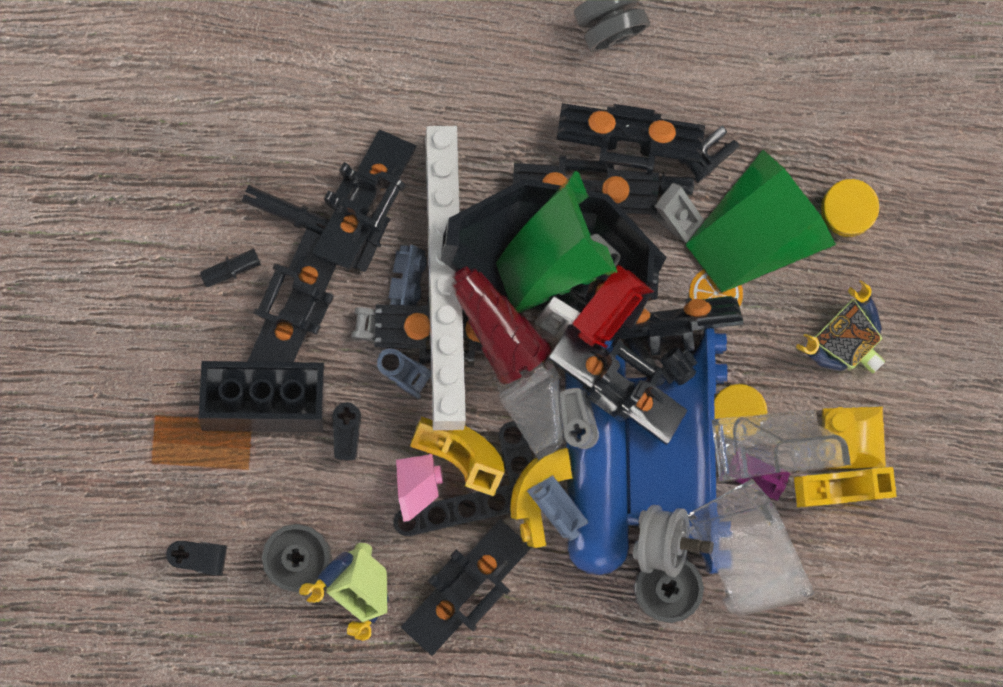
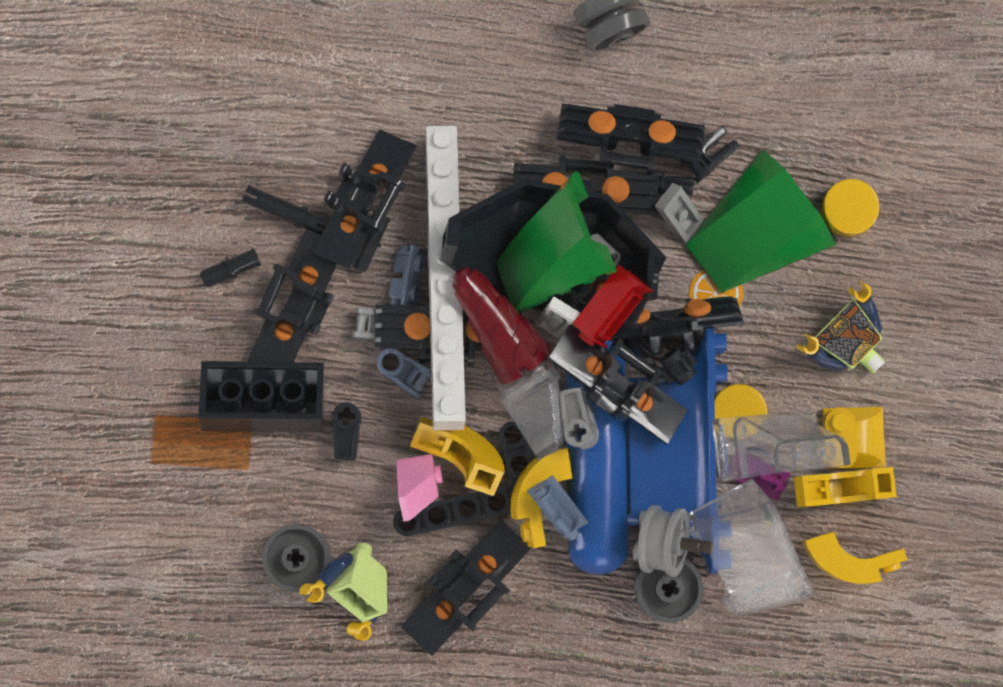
black piece [166,541,227,576] -> none
none -> yellow arch [801,532,908,584]

